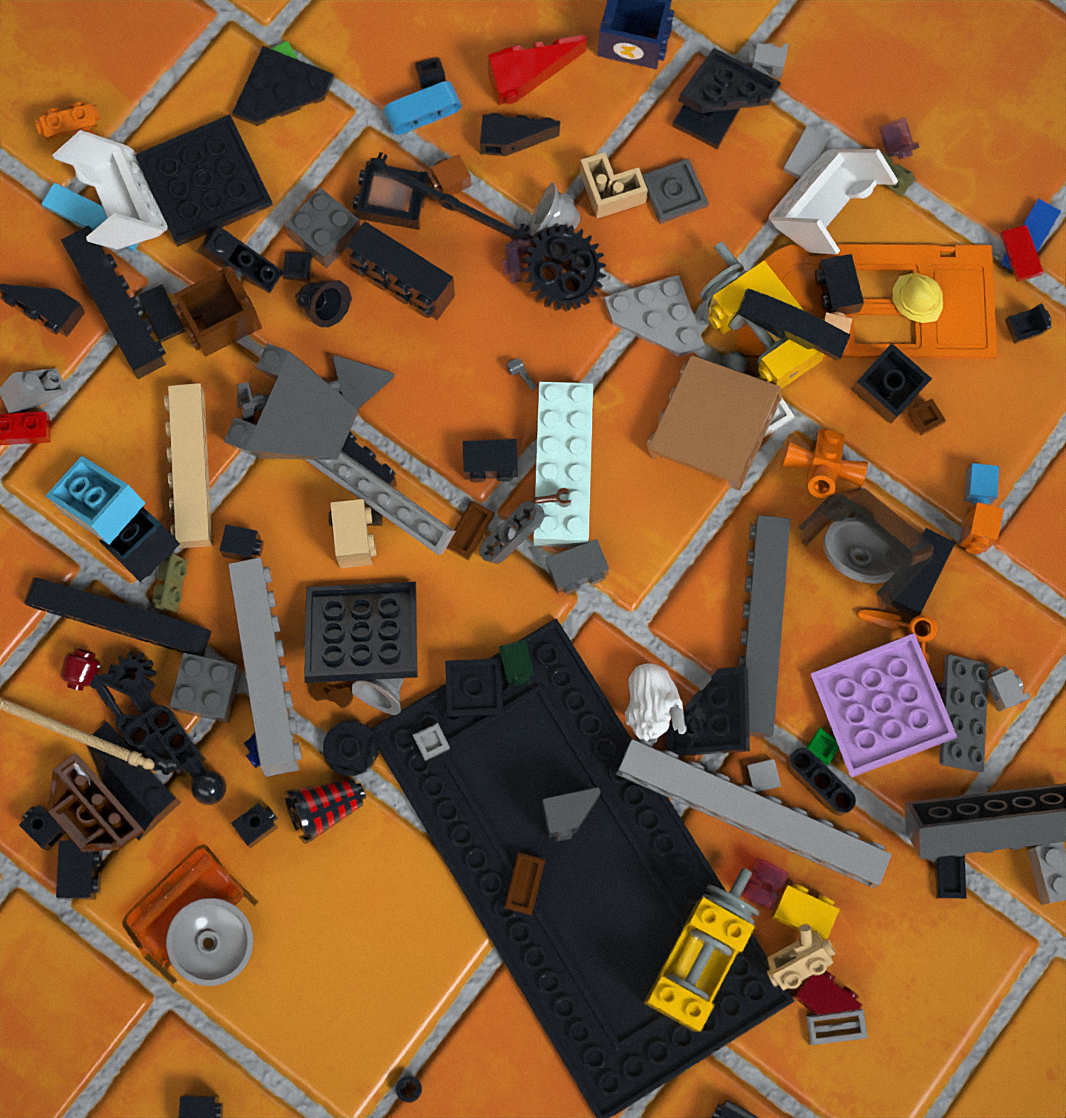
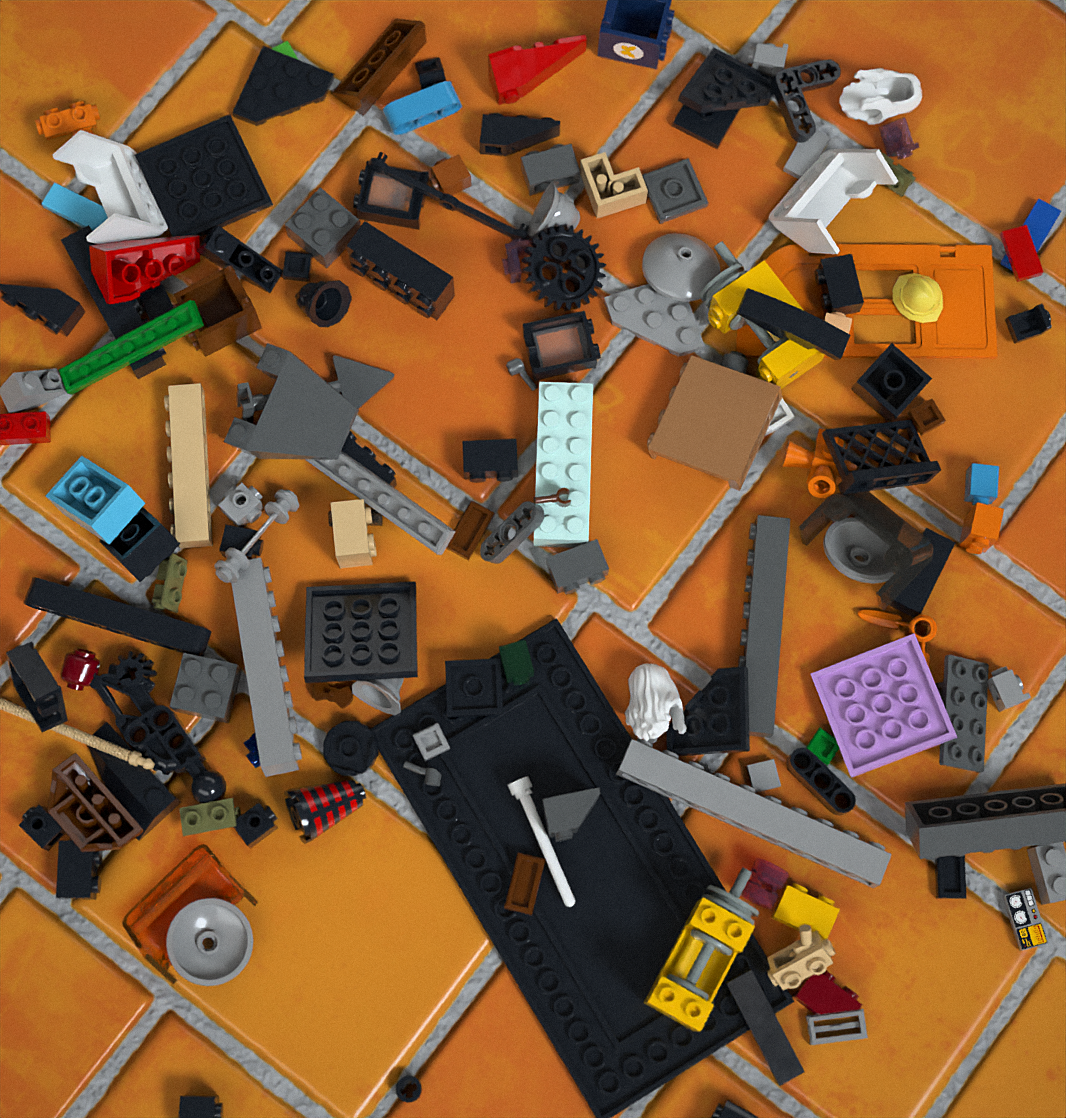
none -> black window [6,641,68,732]
none -> green tile [59,300,204,395]
none -> red wedge [89,235,200,304]
none -> olive hinge [179,798,241,836]
none -> light grey axle [214,489,299,583]
none -> light grey brick [218,483,264,528]
none -> reddish brown slope [332,19,426,116]
none -> dark grey hand [404,761,441,786]
none -> white piece [508,776,575,907]
none -> dark grey brick [521,144,580,195]
none -> window [523,311,601,382]
none -> light grey dish [642,233,720,301]
none -> black tile [725,968,805,1086]
none -> black beam [771,60,841,143]
none -> black fence [822,420,941,495]
none -> white hair [839,68,922,125]
none -> tile [1003,888,1049,951]

